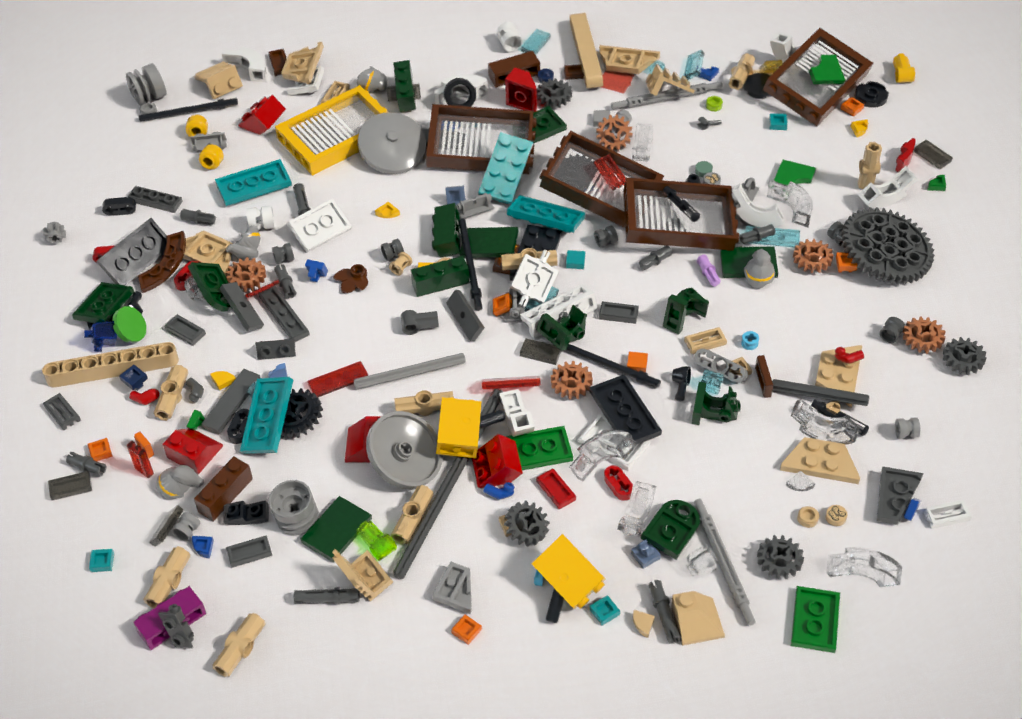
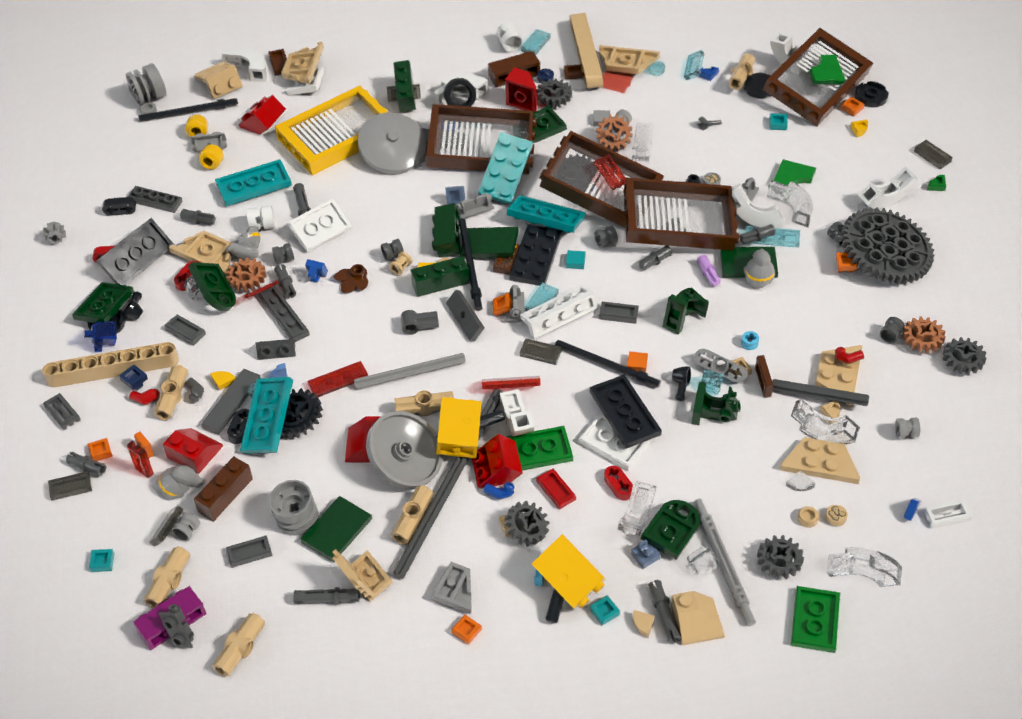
bright green tile [112,306,147,343] -> none
reddish brown tile [138,231,186,293] -> none
green tile [186,409,205,430] -> none
blue tile [192,536,214,558] -> none
dark grey tile [219,282,264,331] -> none
black slope [223,500,269,525] -> none
tan tile [321,81,350,104] -> none
light grey hair [357,66,387,92] -> none
clear neon green piece [357,521,397,561] -> none
yellow tile [375,202,400,218] -> none
tan piece [501,248,558,270] -> none
white plate [509,250,558,308] -> none
dark green tile [536,305,587,351] -> none
nougat gear [551,361,593,400] -> none
clear arch [569,430,637,481] -> none
light grey axle [611,81,723,109] -> none
tan plate [646,64,695,96] -> none
black piece [663,186,700,222] -> none
tan tile [684,327,727,355] -> none
sand green tile [695,161,713,177] -> none
lime tile [706,96,723,111] -> none
clear yellow tile [759,60,782,73] -> none
nougat gear [793,239,834,273] -> none
black piece [811,399,869,436] -> none
tan piece [858,142,882,189] -> none
dark grey wing [877,466,924,525] -> none
yellow piece [893,53,915,83] -> none
red slope [895,138,916,172] -> none

